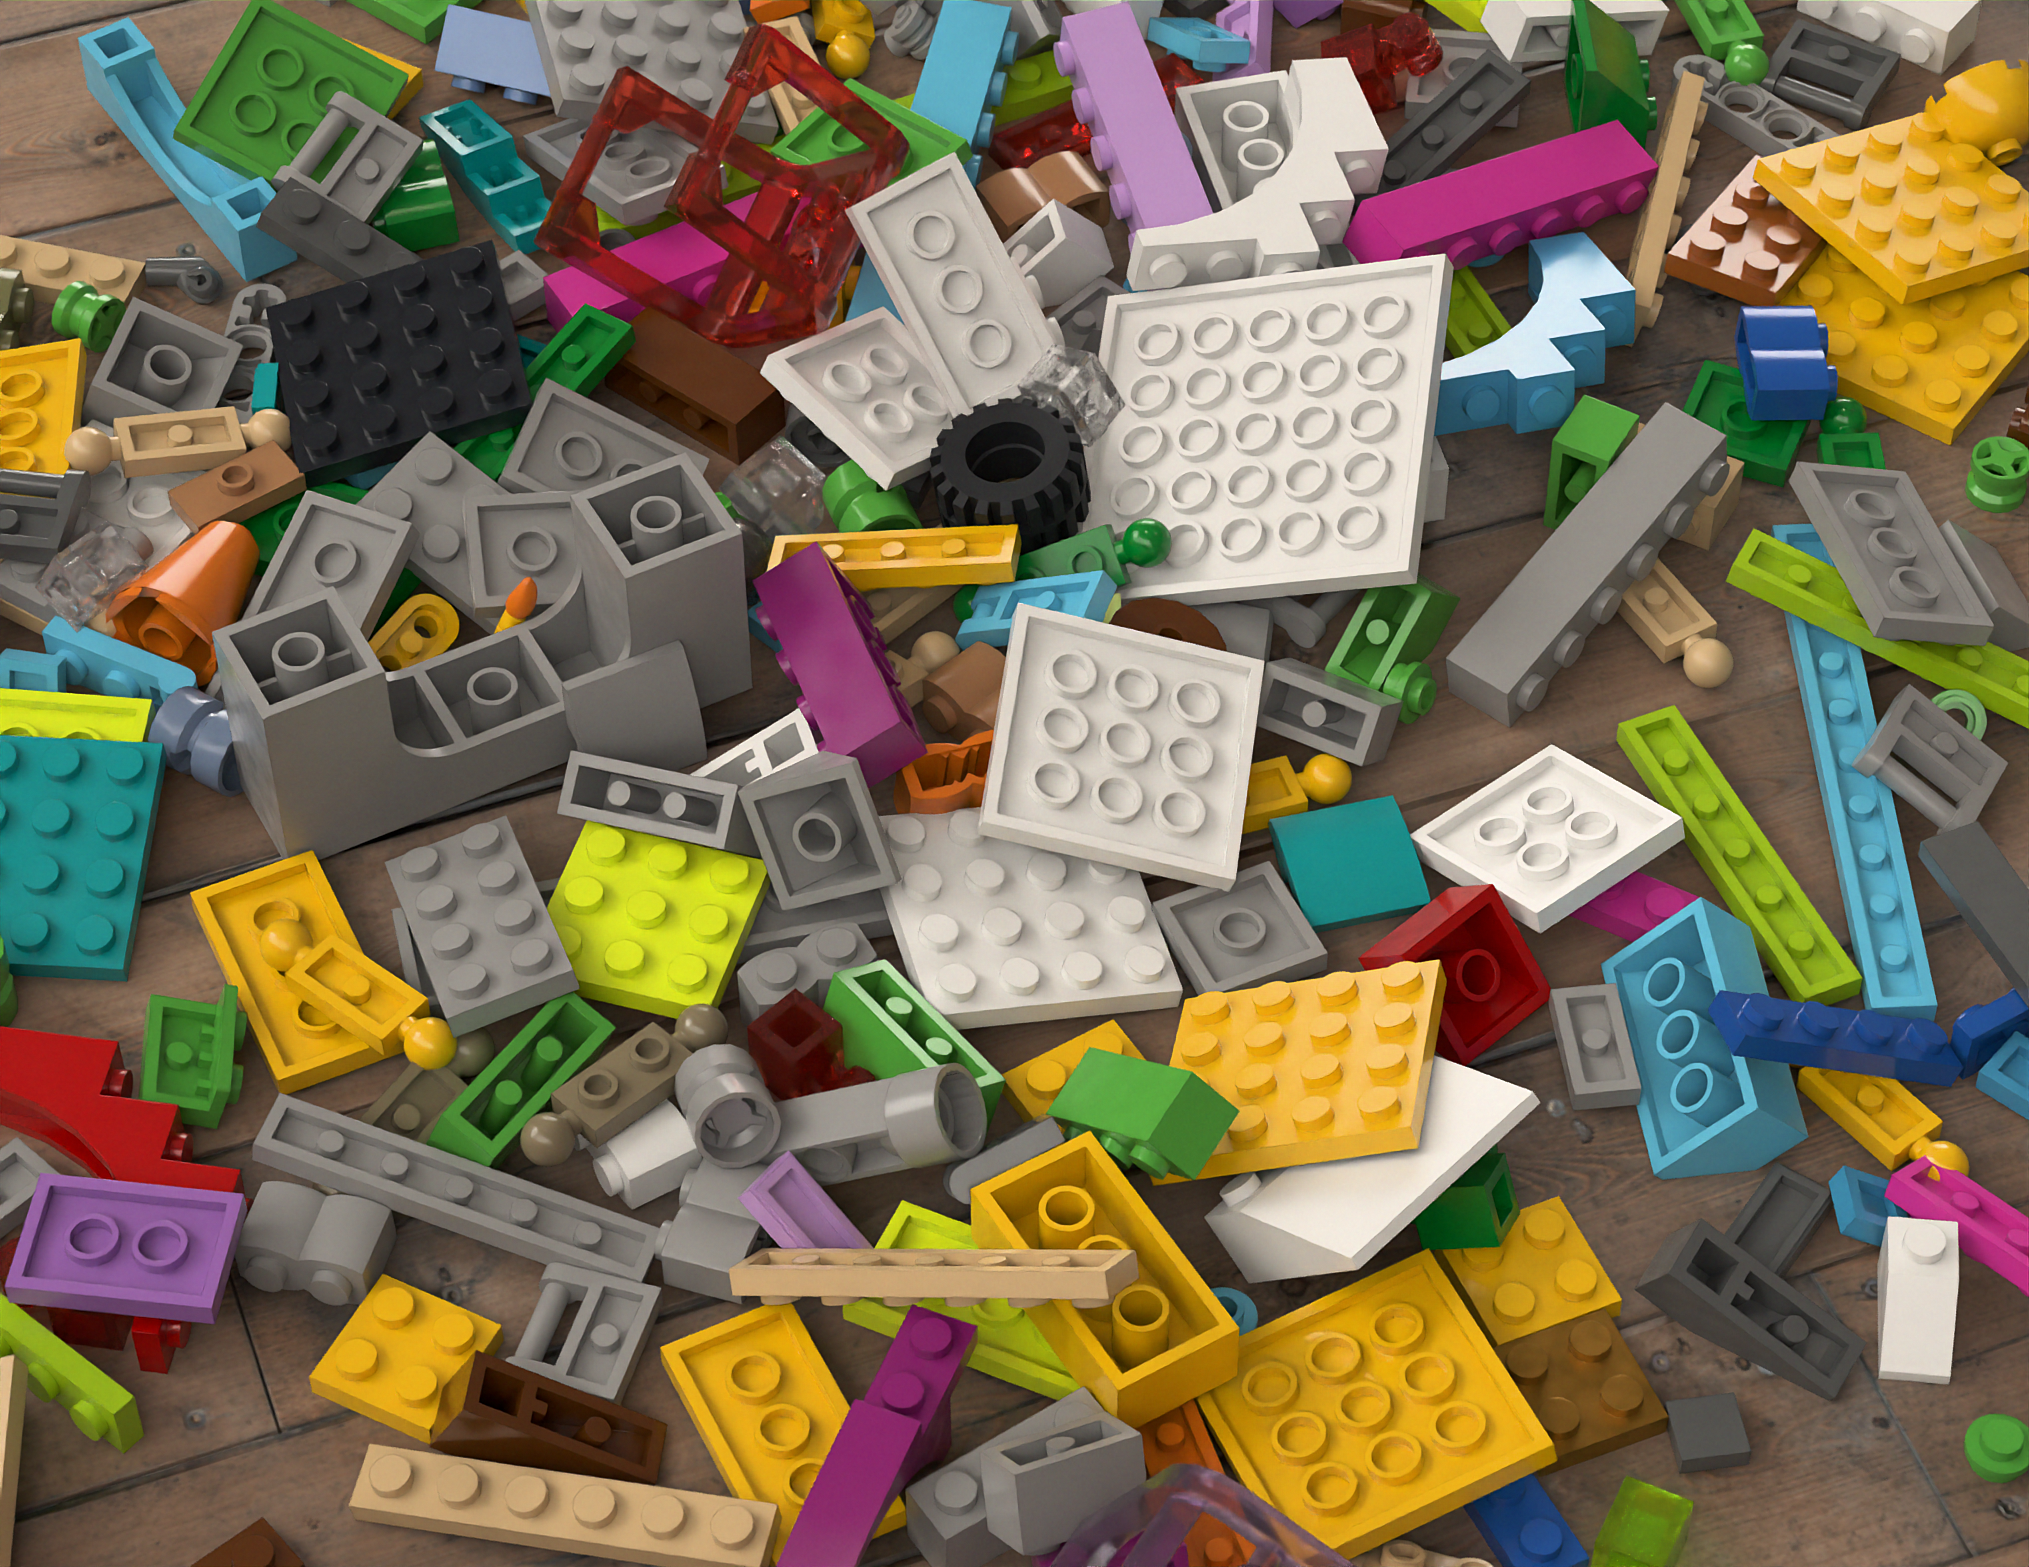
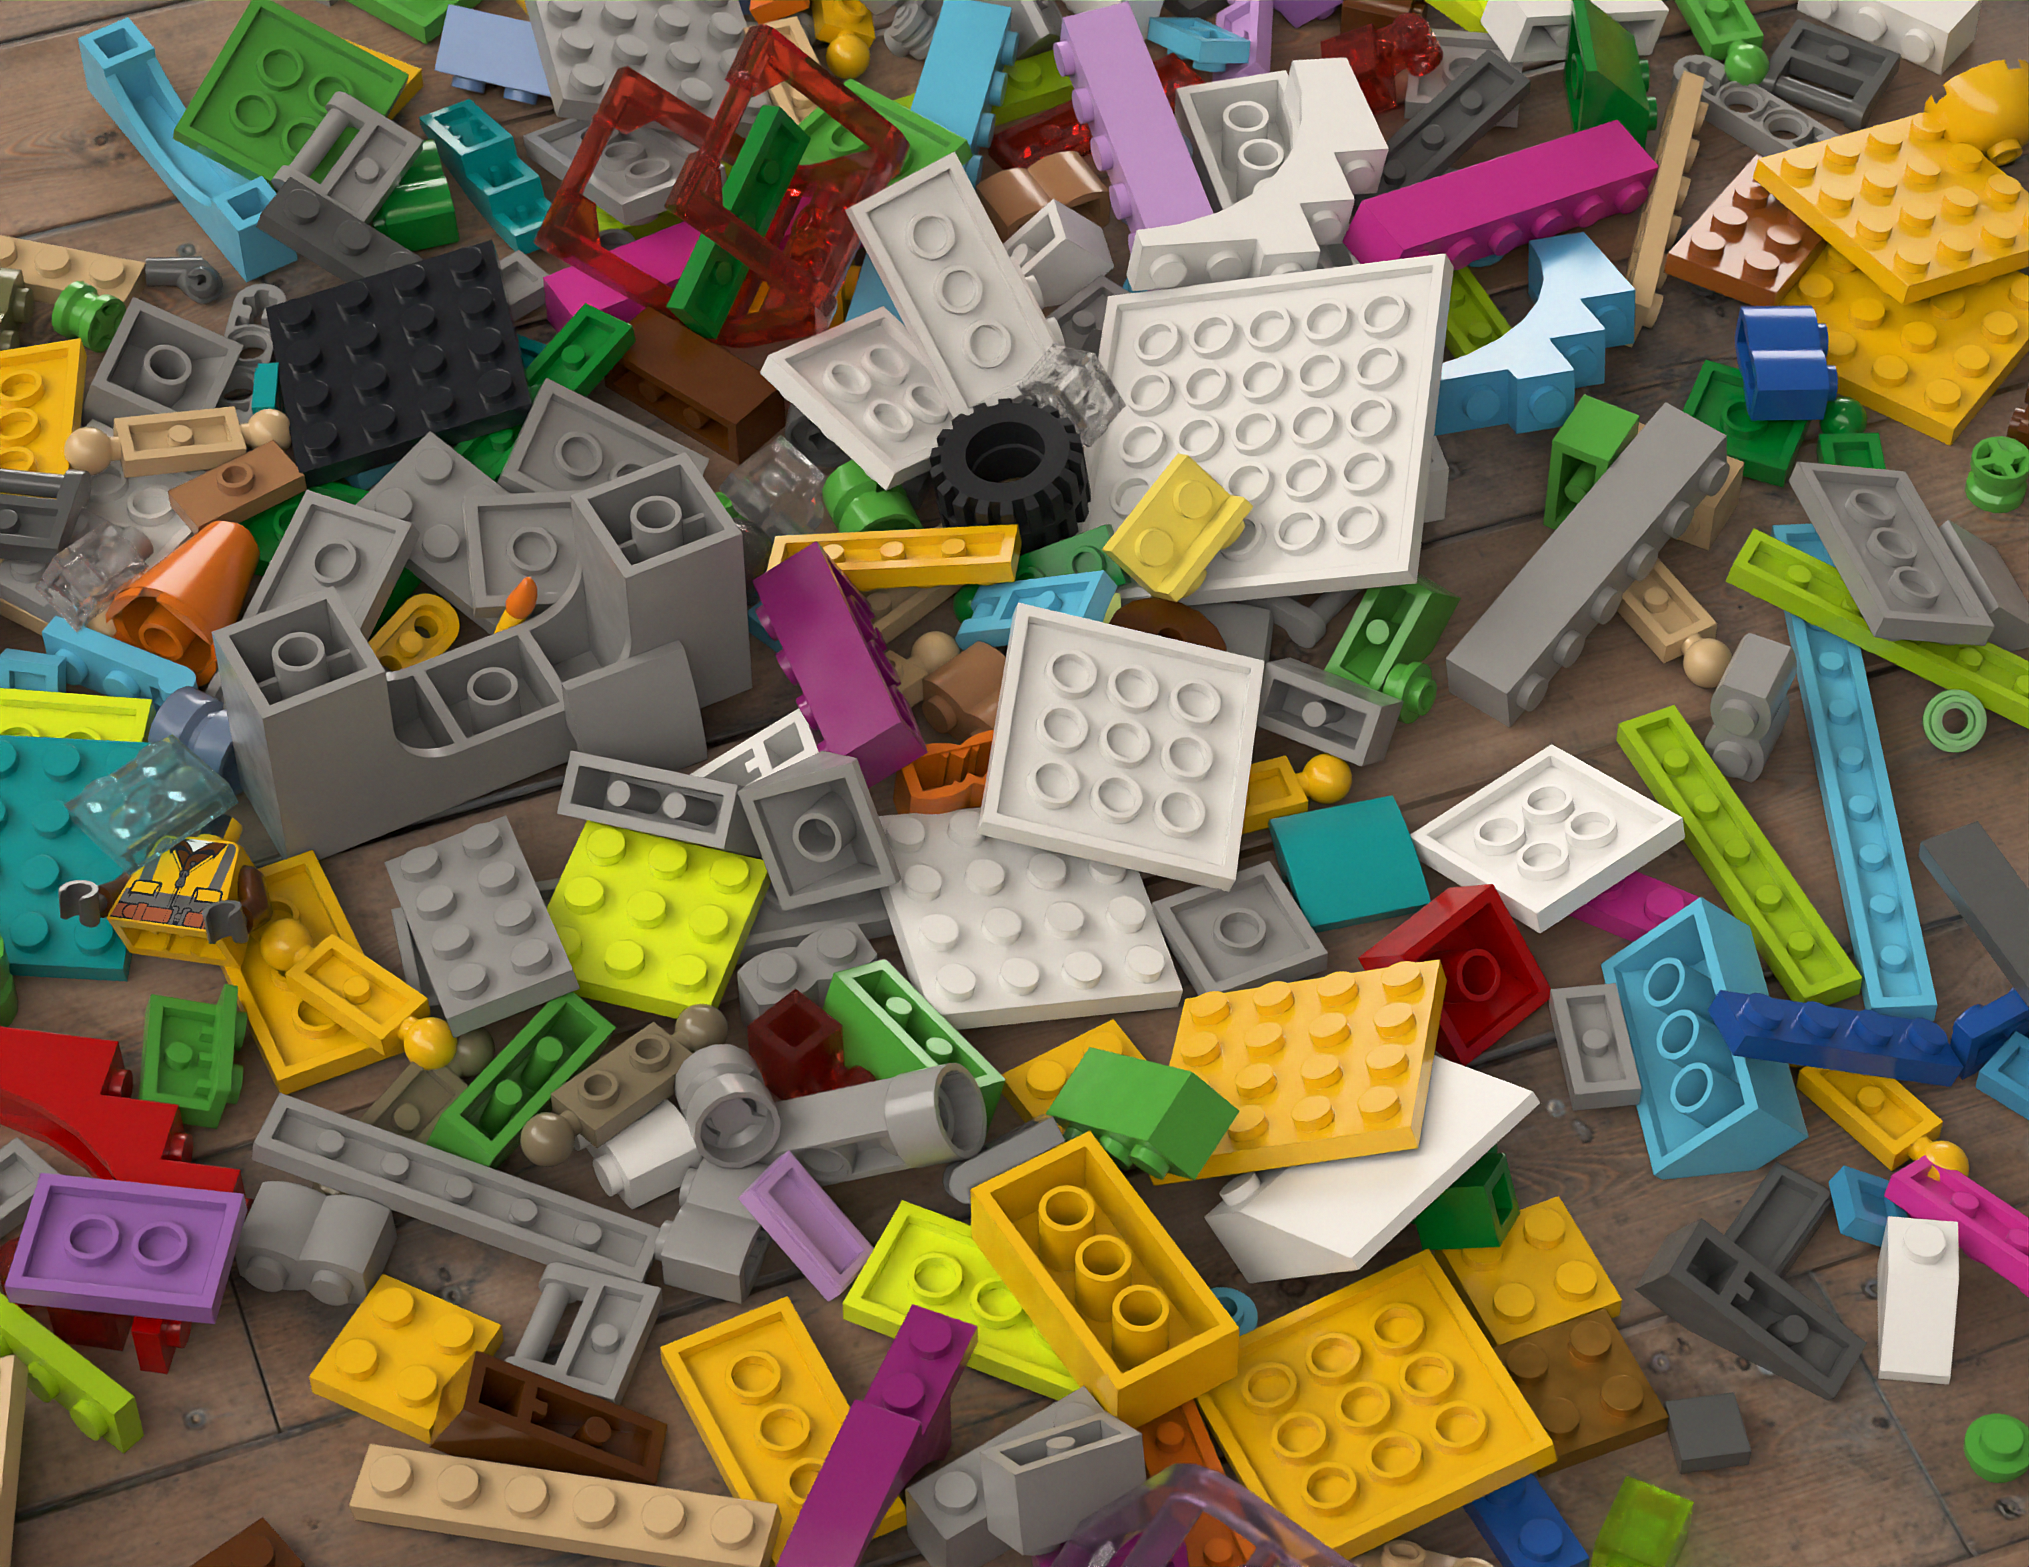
tan plate [729,1248,1139,1309] -> none
light grey plate [1852,684,2008,835] -> none
none -> torso [58,812,273,969]
none -> clear light blue plate [64,734,239,875]
none -> green plate [666,105,811,340]
none -> light yellow bracket [1102,454,1253,602]
none -> light grey brick [1704,633,1797,783]

